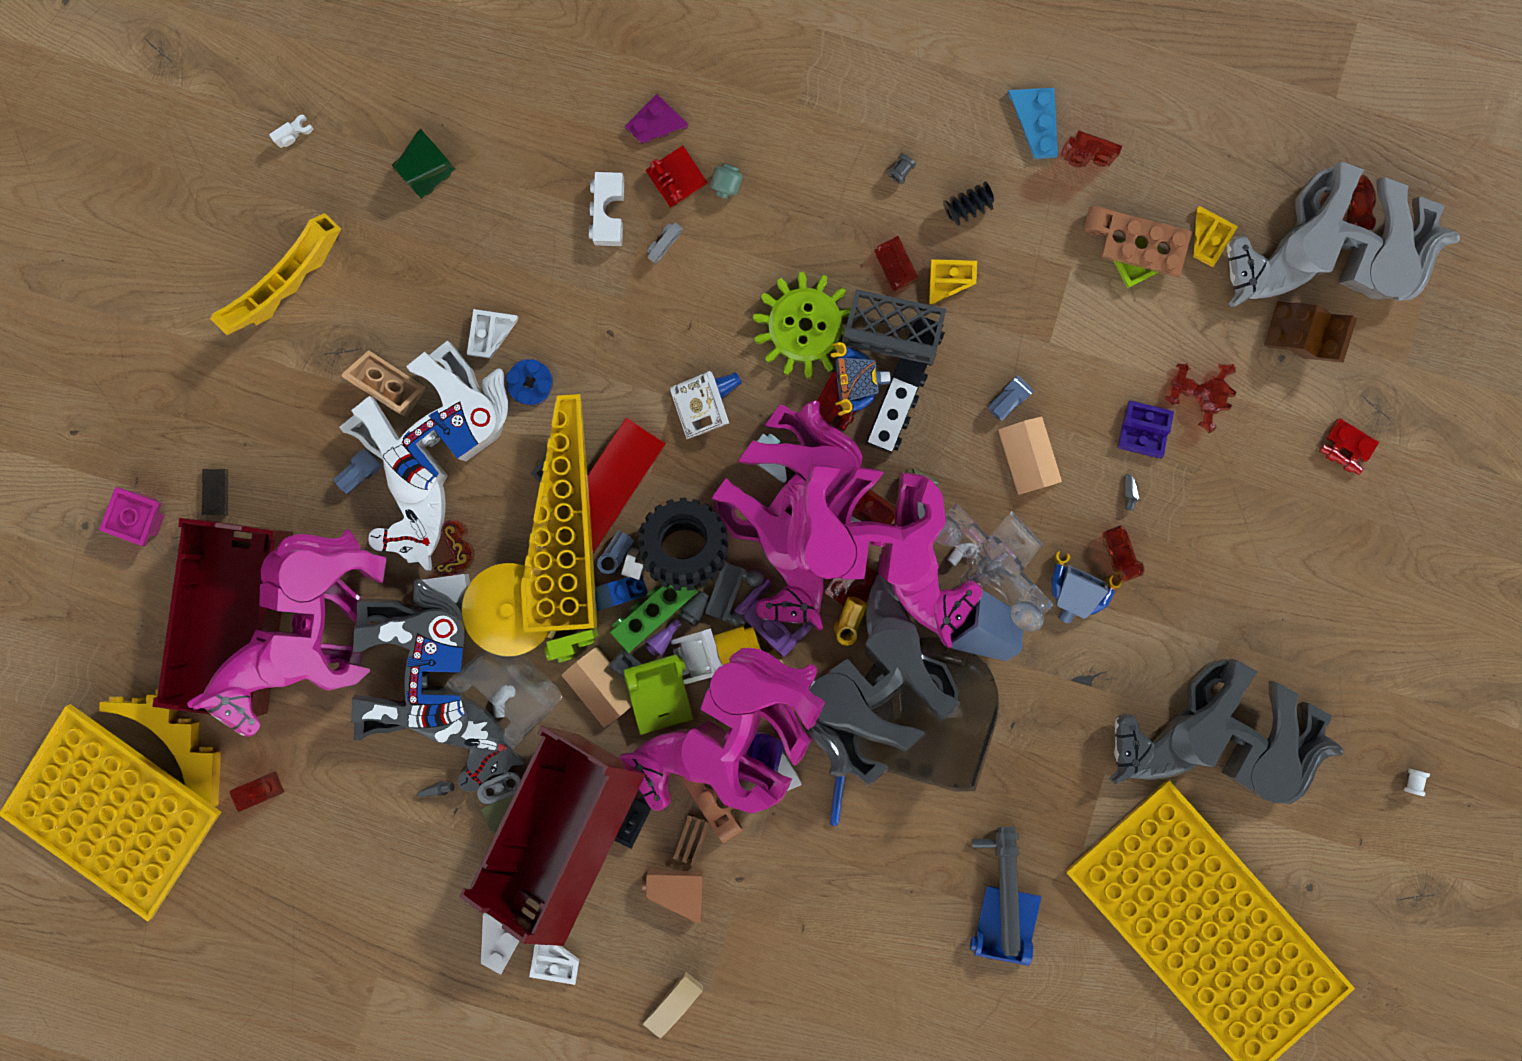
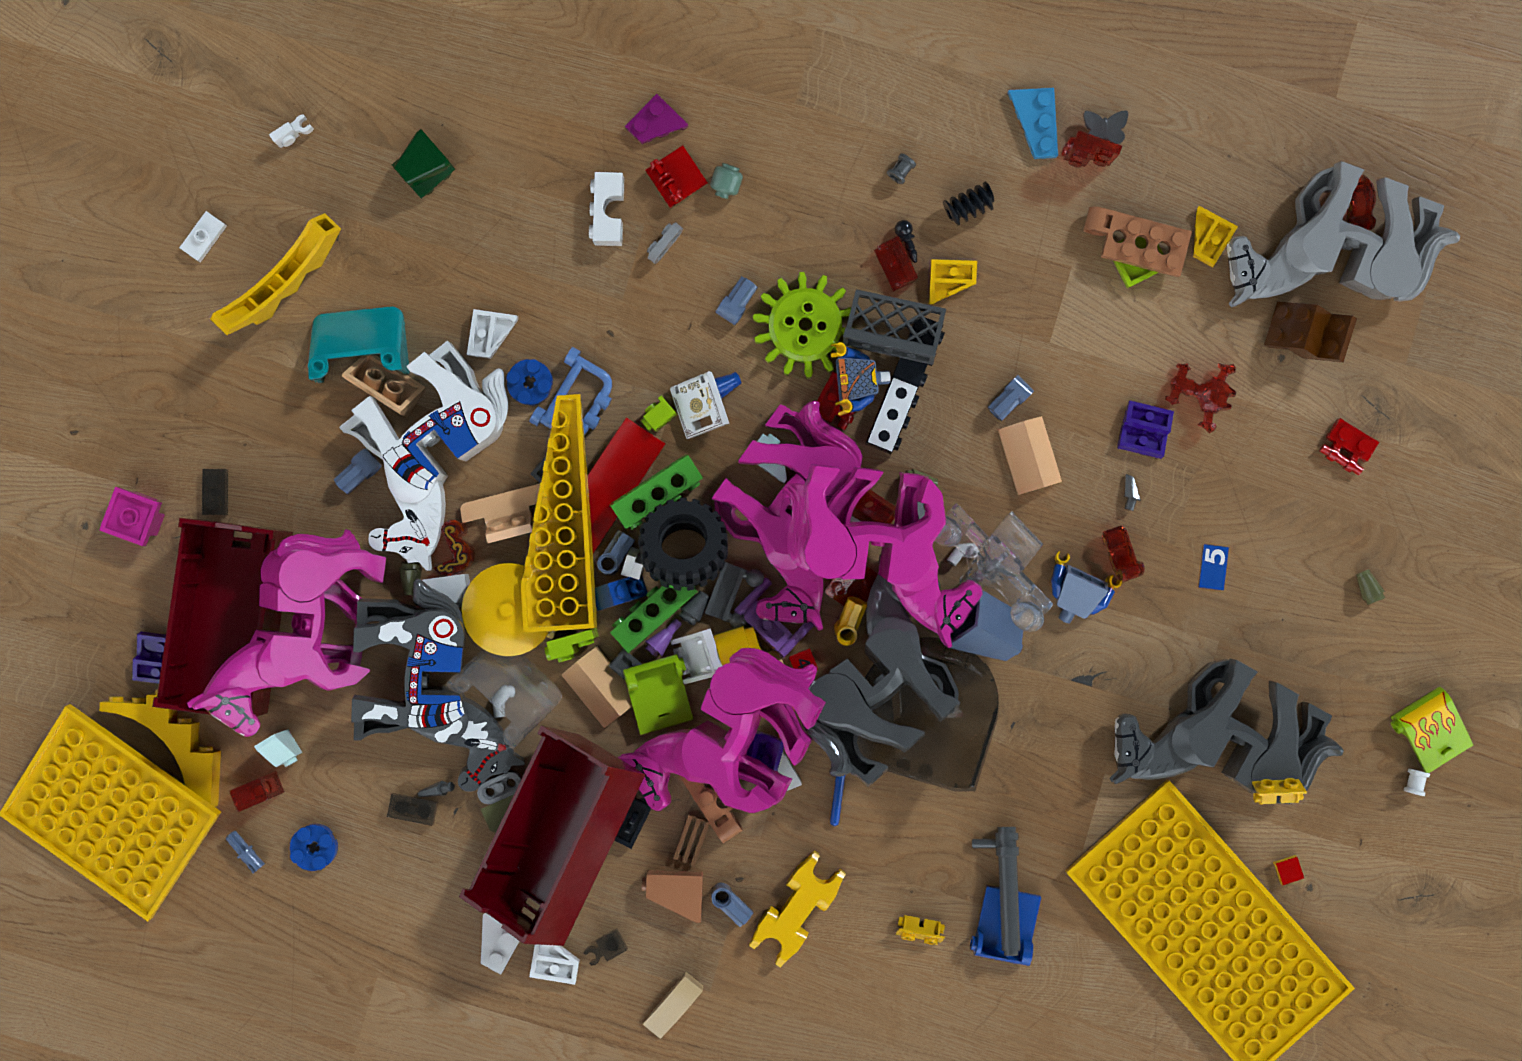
none -> dark purple slope [132,631,166,684]
none -> white plate [179,211,227,263]
none -> sand blue axle [226,831,265,873]
none -> light aqua slope [254,729,302,768]
none -> blue plate [290,823,338,871]
none -> teal windscreen [308,307,410,383]
none -> clear smoke plate [387,793,438,826]
none -> olive cone [399,561,422,595]
none -> light nougat plate [460,484,540,543]
none -> medium blue bar [529,347,612,435]
none -> clear smoke plate [584,928,628,966]
none -> bright green brick [609,454,703,530]
none -> lime brick [640,395,677,432]
none -> sand blue piece [711,882,754,927]
none -> sand blue piece [716,276,758,326]
none -> yellow piece [749,850,846,968]
none -> red tile [788,648,818,670]
none -> black bar [895,220,917,263]
none -> yellow hinge [895,915,945,945]
none -> dark grey animal [1083,110,1128,145]
none -> blue sticker [1199,544,1229,590]
none -> yellow hinge [1252,778,1307,805]
none -> red tile [1273,855,1304,885]
none -> olive cone [1356,569,1385,605]
none -> lime door [1390,687,1473,773]

